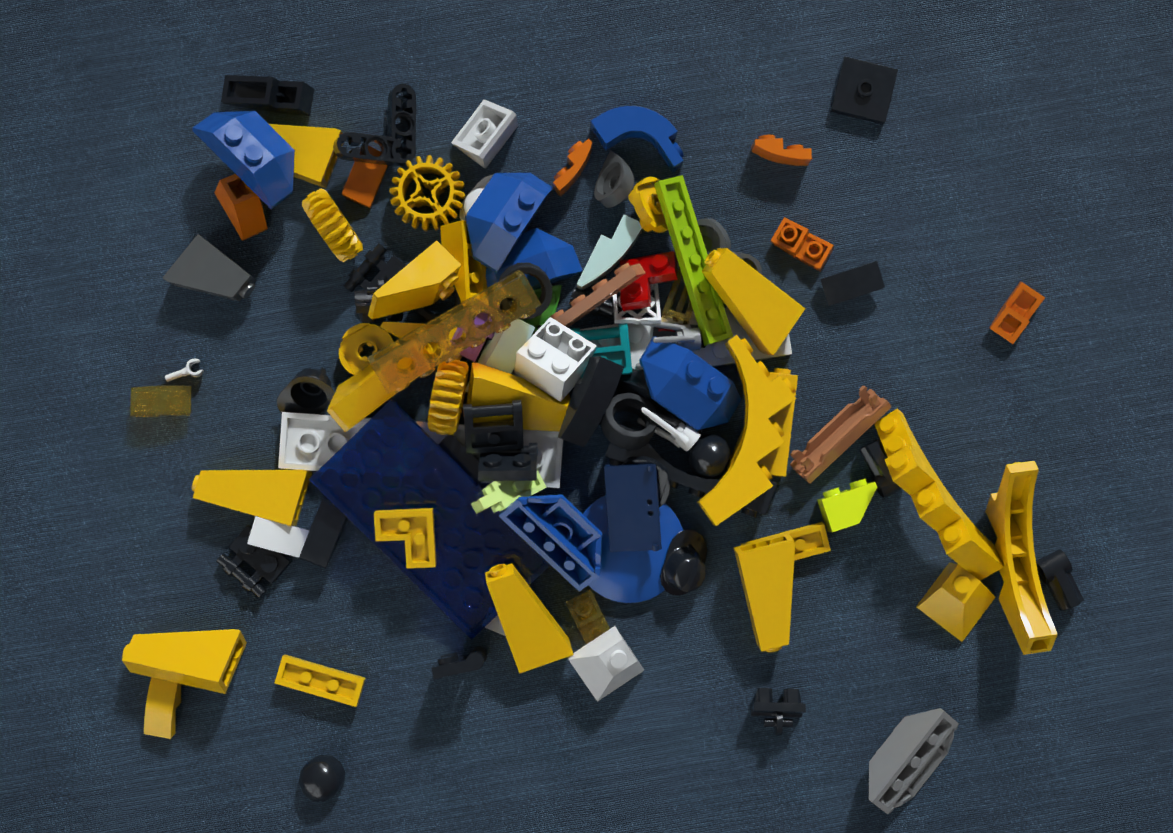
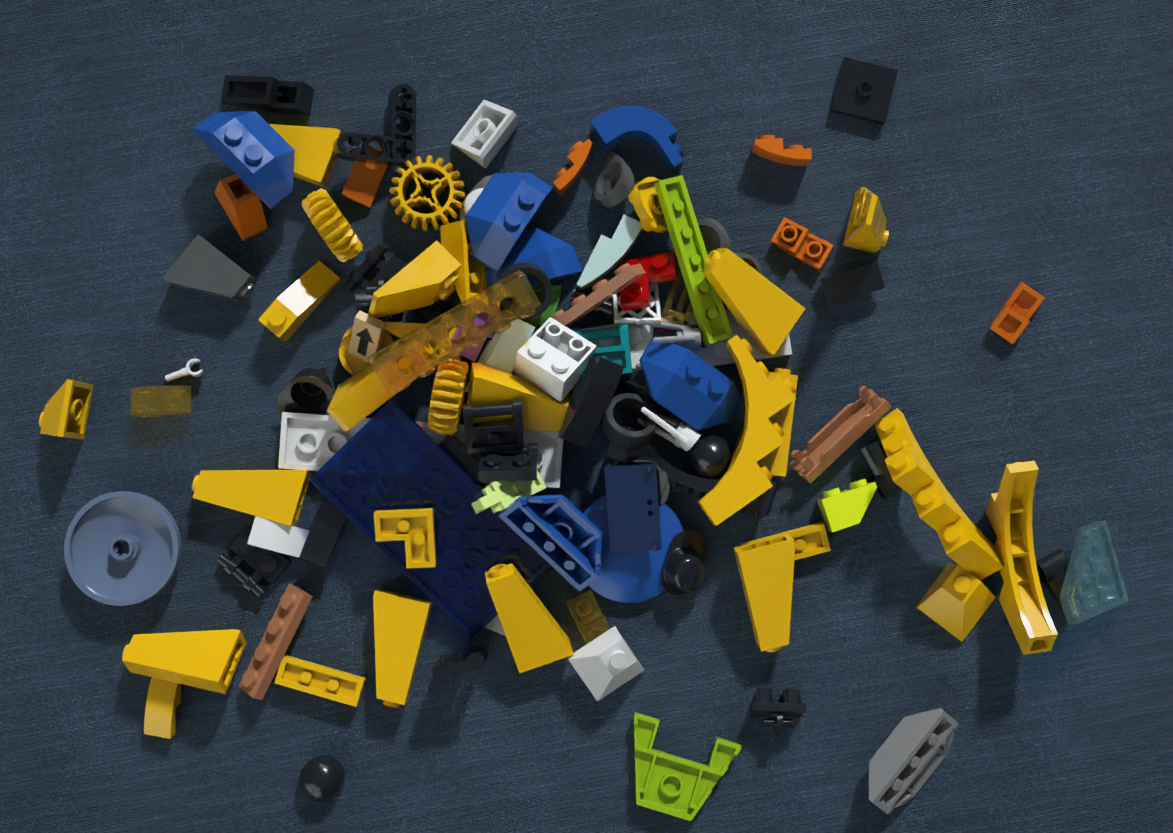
none -> yellow slope [39,379,93,440]
none -> sand blue dish [64,491,182,606]
none -> nougat plate [239,584,312,700]
none -> yellow slope [258,261,341,342]
none -> tan tile [348,310,385,364]
none -> yellow slope [373,589,433,708]
none -> lime wing [634,712,742,821]
none -> yellow wedge [843,187,889,253]
none -> clear light blue plate [1060,519,1129,625]

